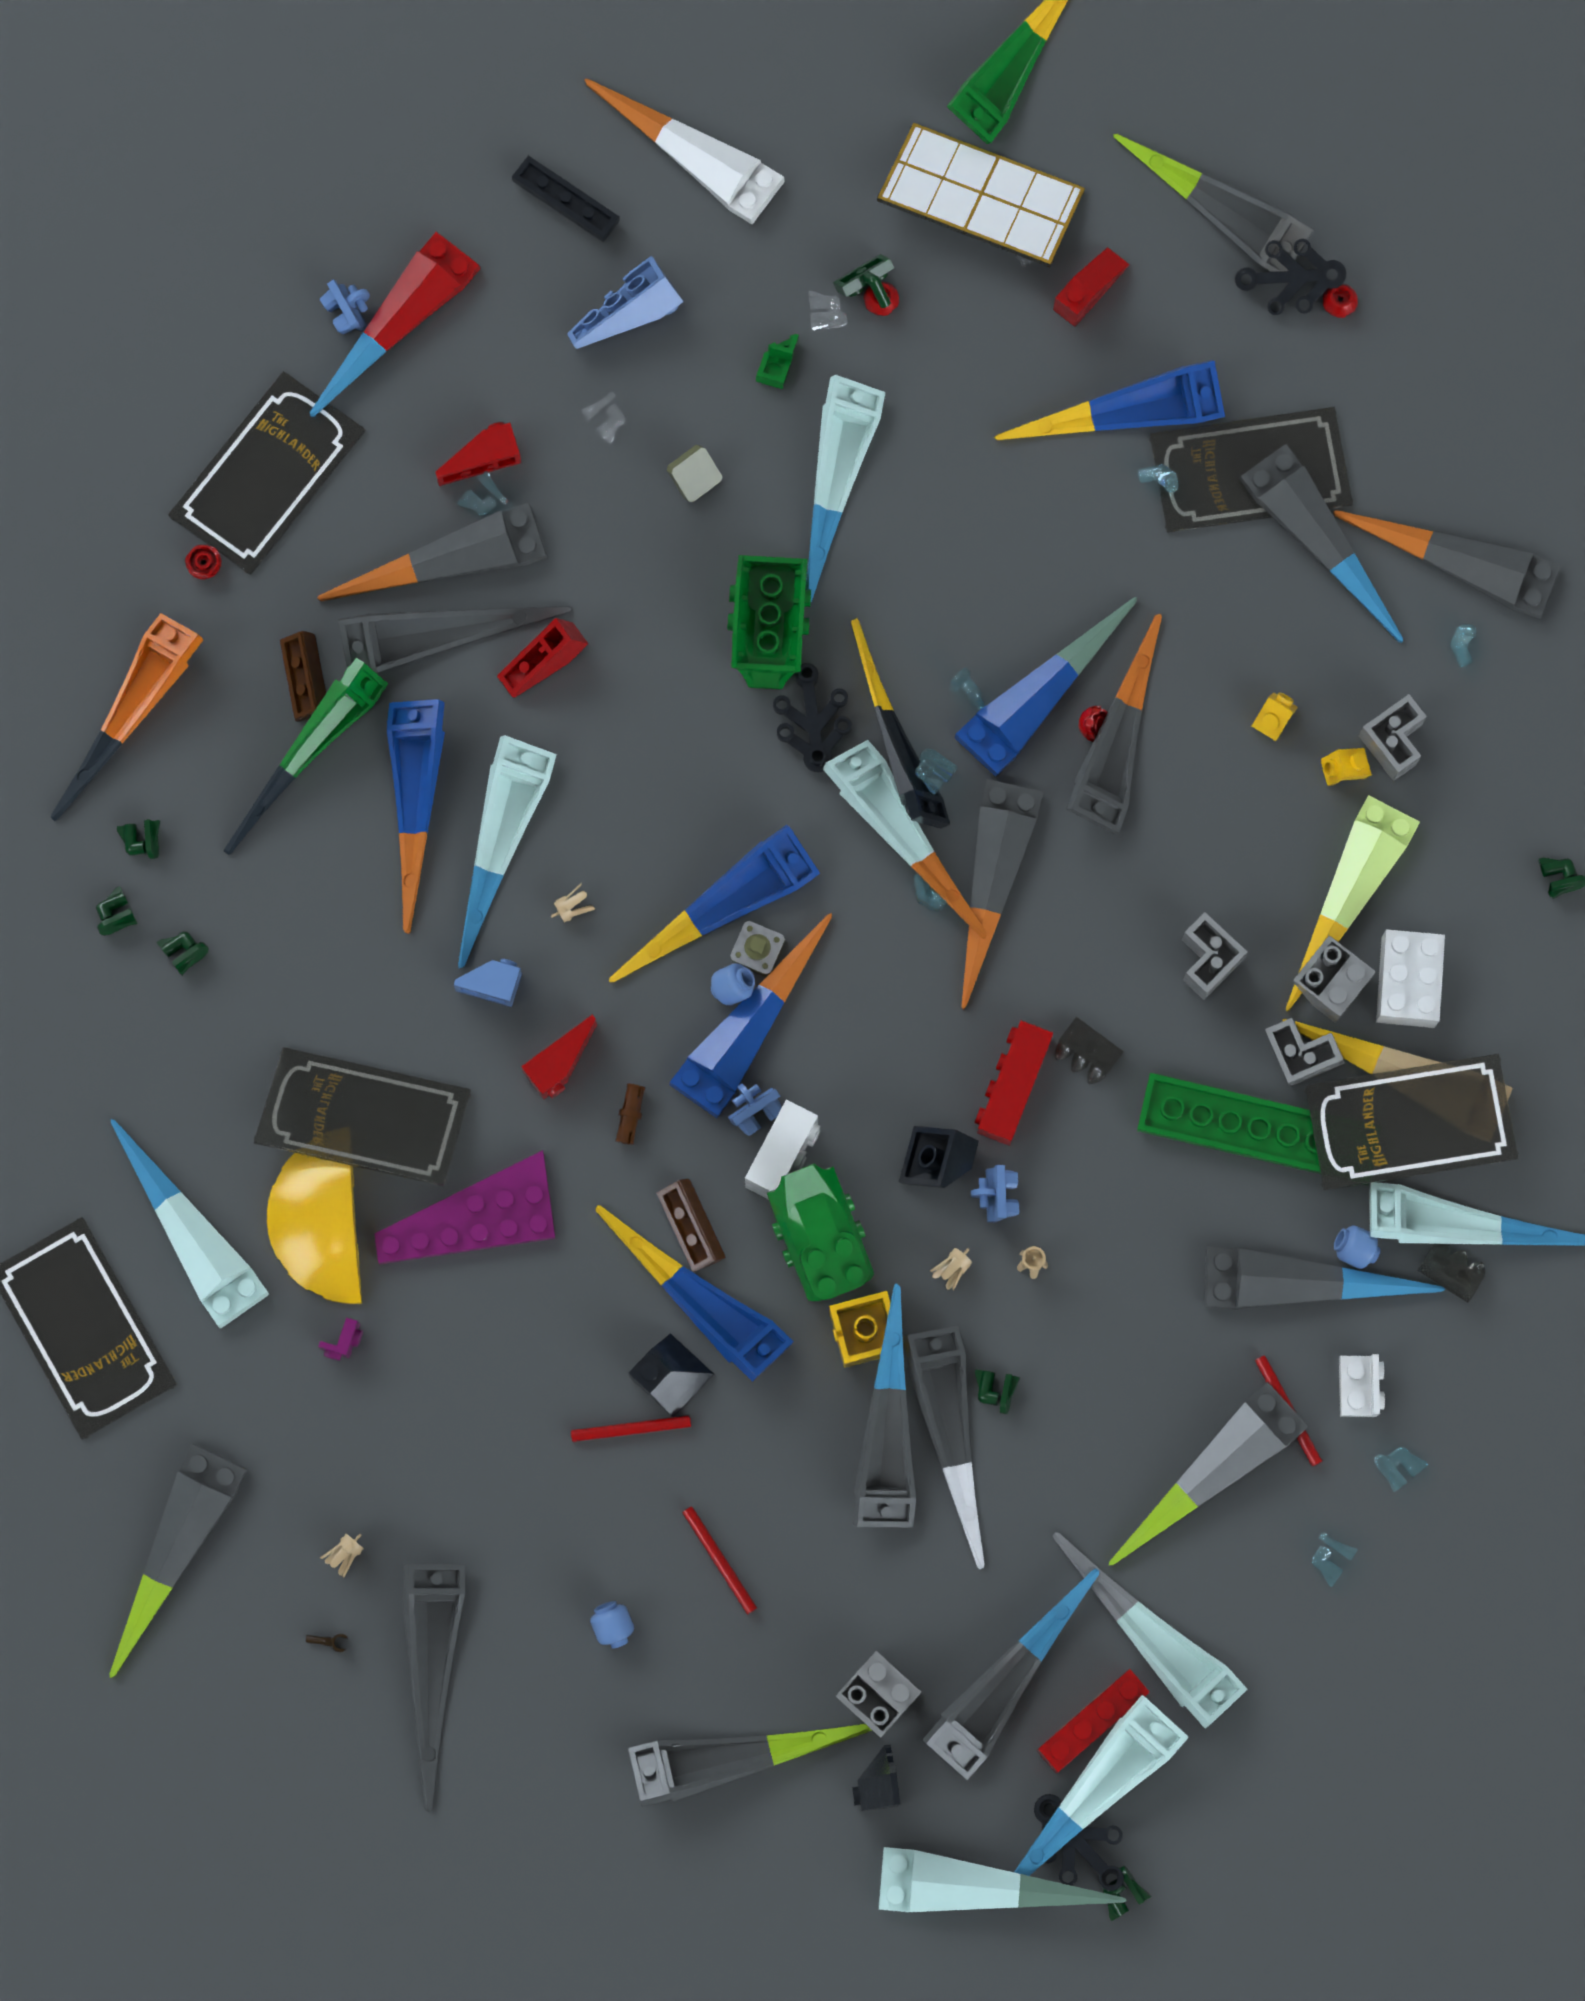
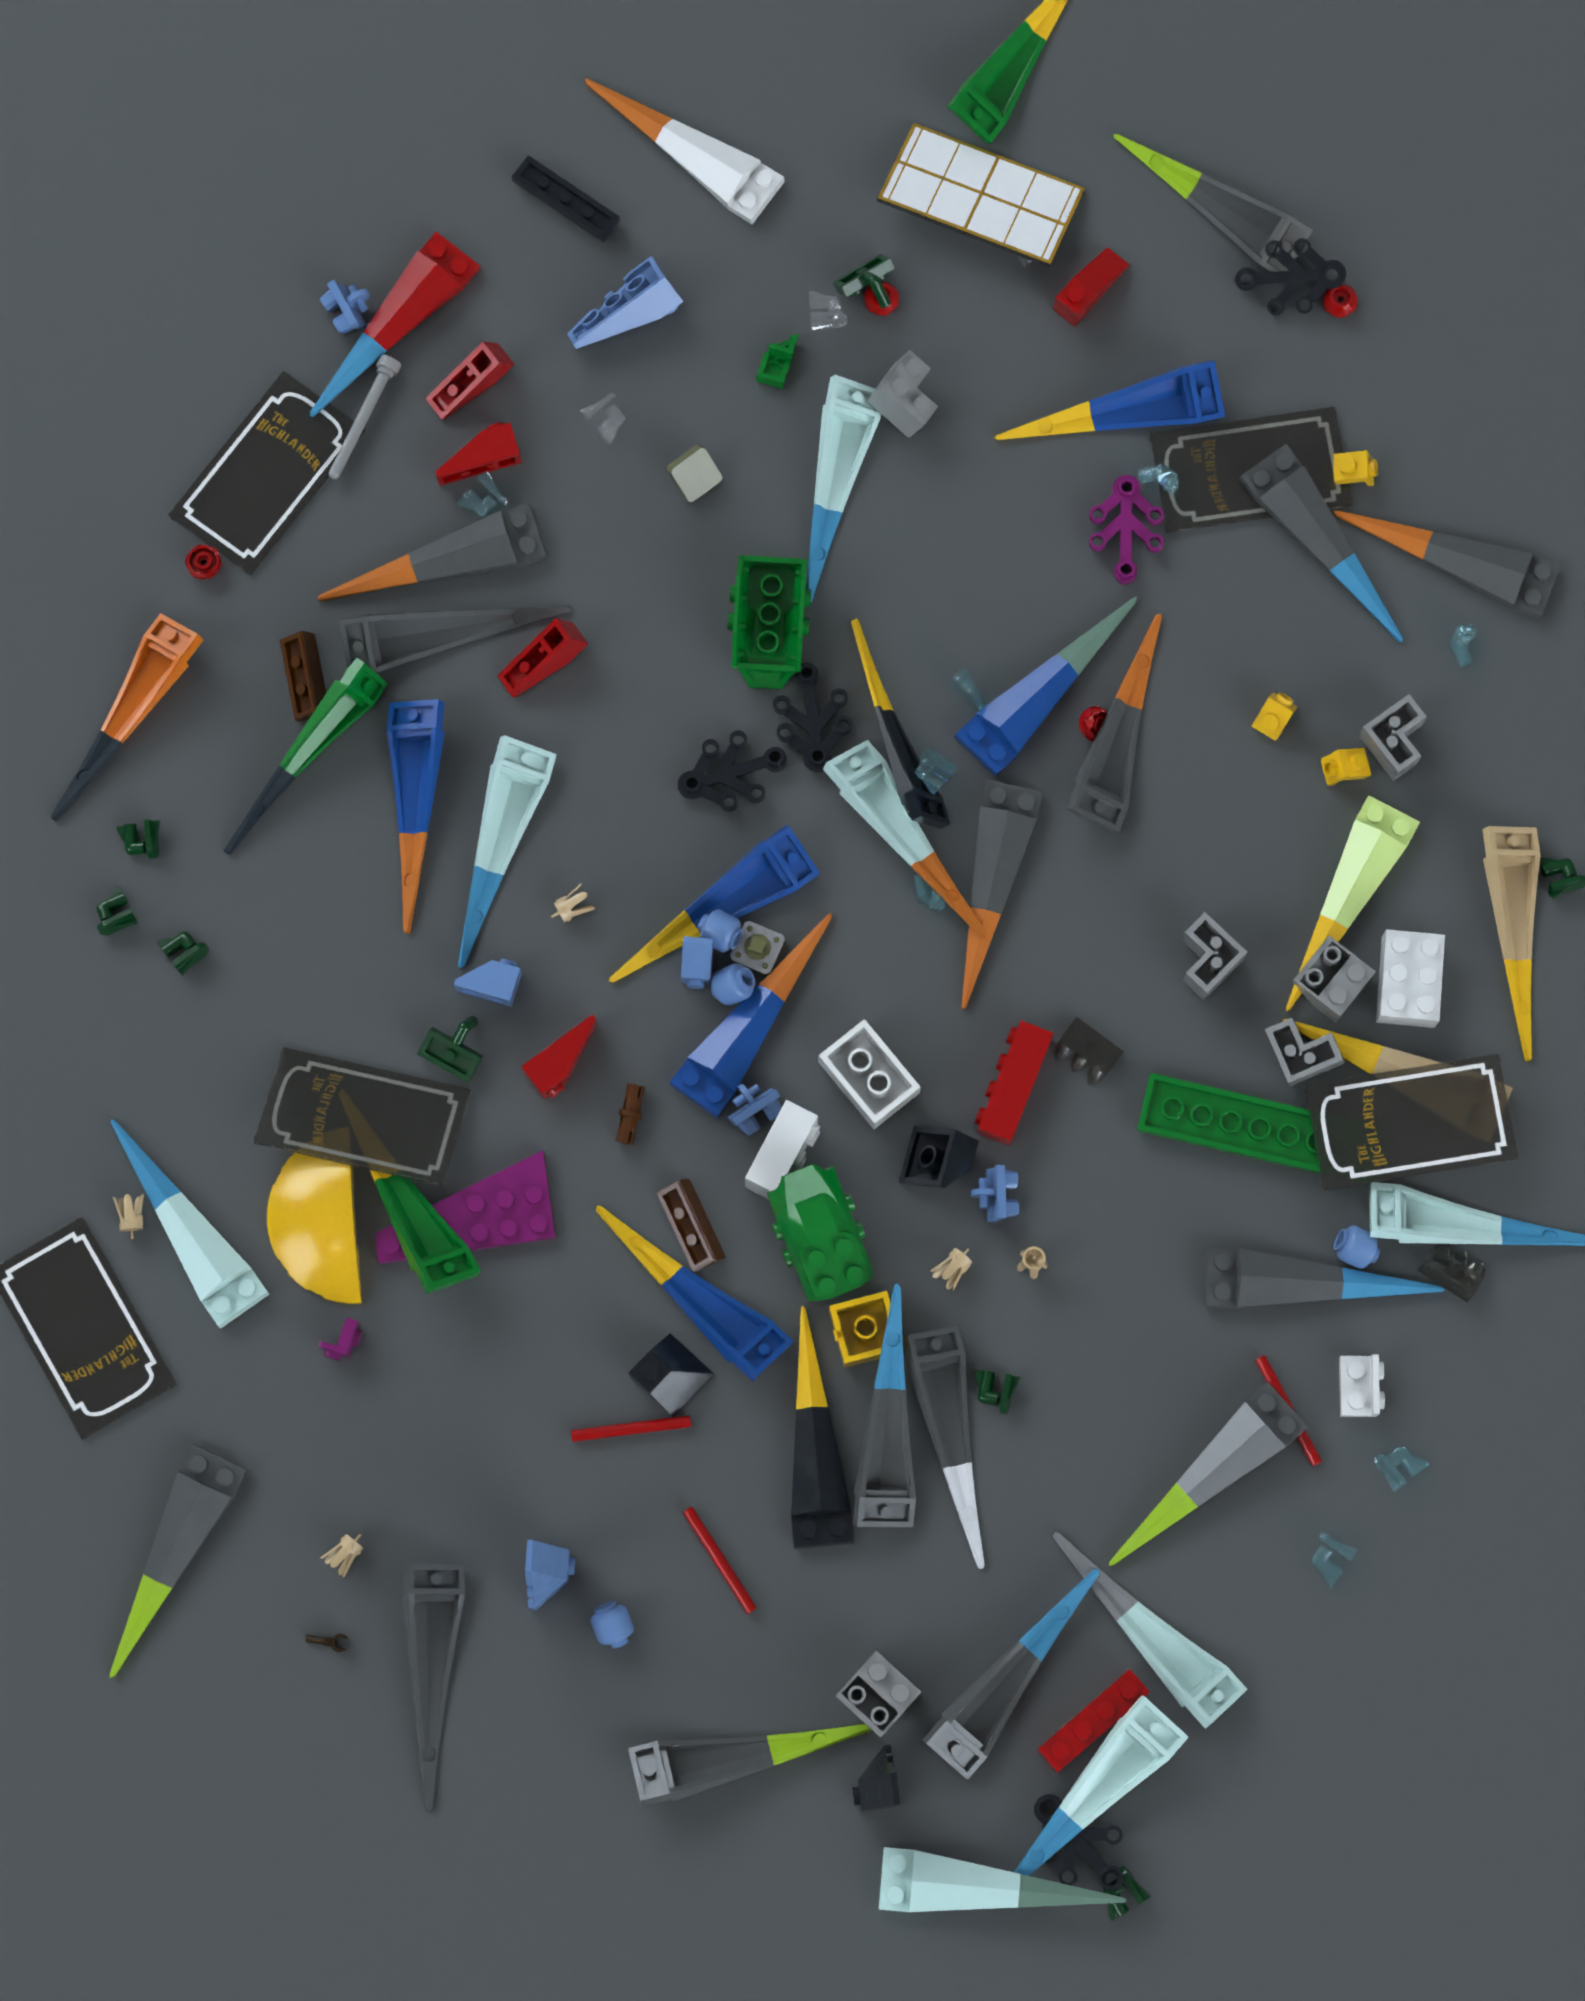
none -> tan piece [113,1194,144,1239]
none -> light grey piece [329,355,402,479]
none -> green plate [339,1090,481,1294]
none -> dark green plate [417,1016,483,1083]
none -> red slope [425,341,515,420]
none -> medium blue wedge [525,1540,576,1611]
none -> black plant [678,730,787,812]
none -> medium blue slope [681,936,714,989]
none -> medium blue head [698,909,743,953]
none -> black plate [791,1306,854,1549]
none -> white brick [818,1019,921,1129]
none -> light grey brick [866,350,938,438]
none -> magenta plant [1089,475,1164,585]
none -> yellow bracket [1333,450,1378,486]
none -> tan plate [1482,826,1541,1062]

